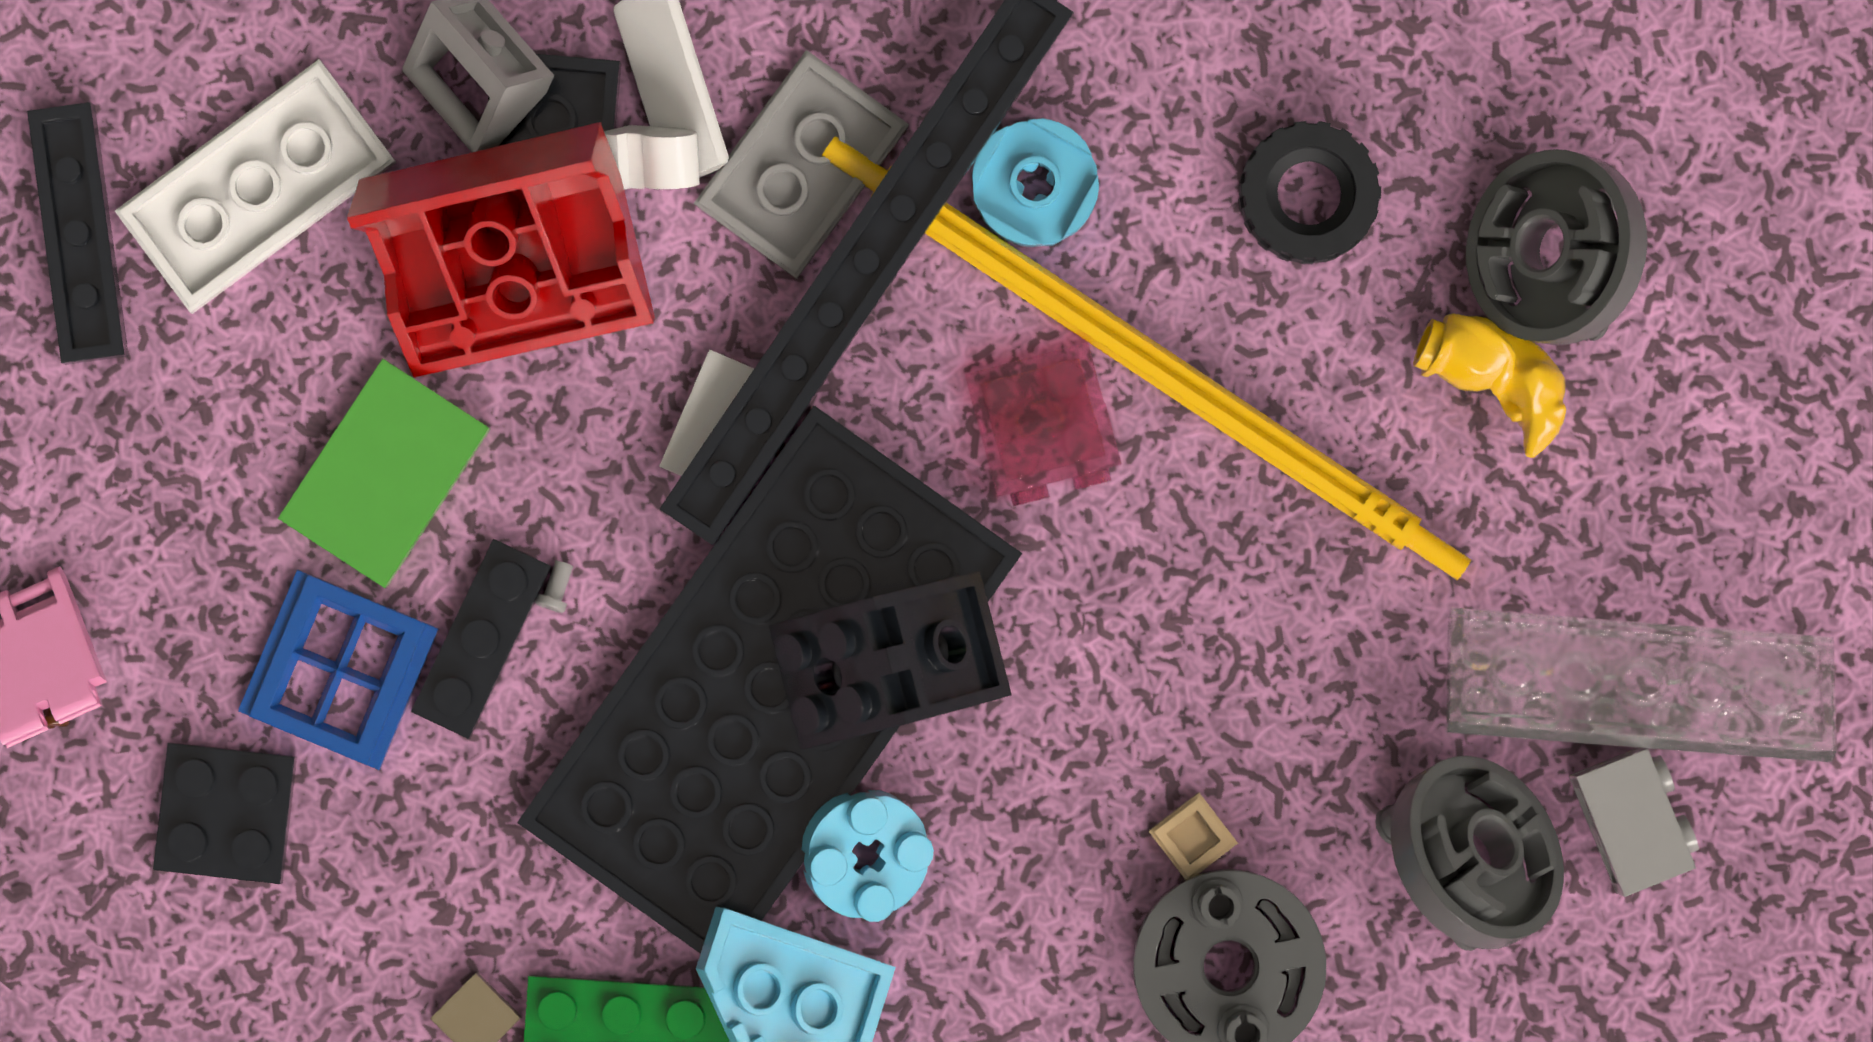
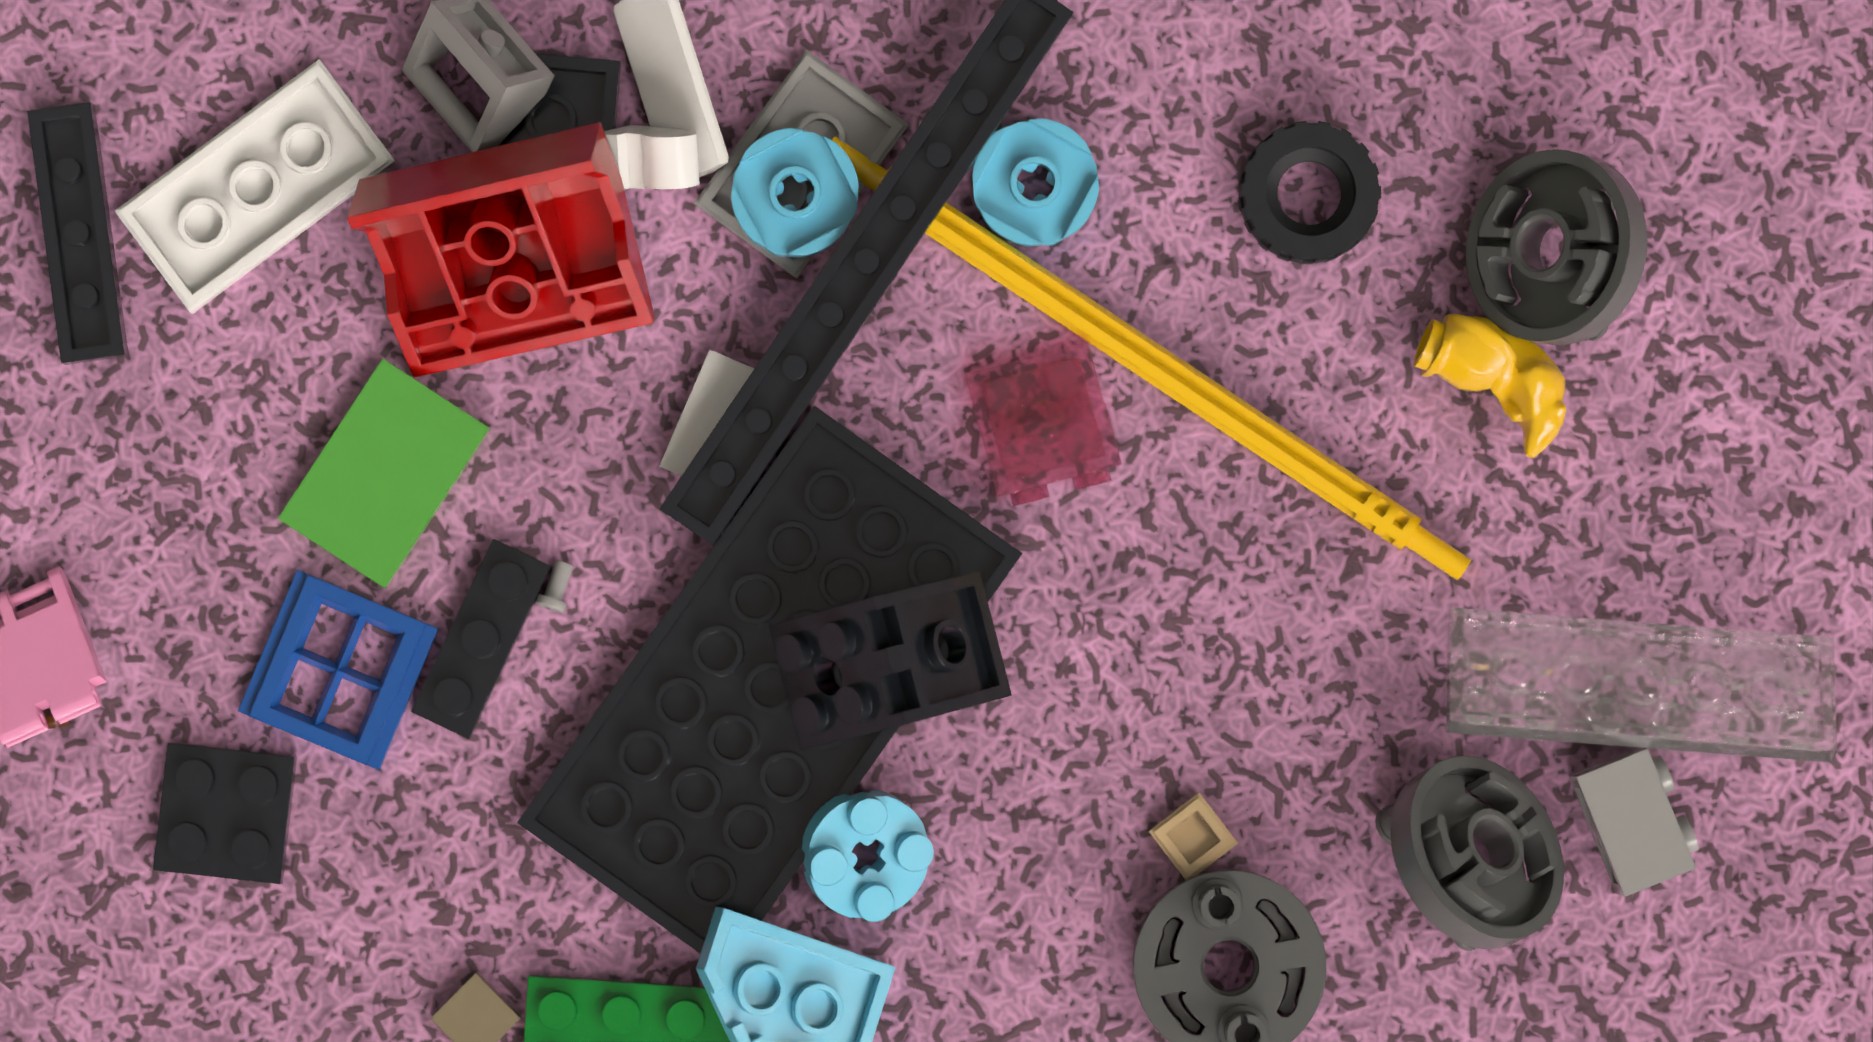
none -> medium azure plate [731,128,859,258]

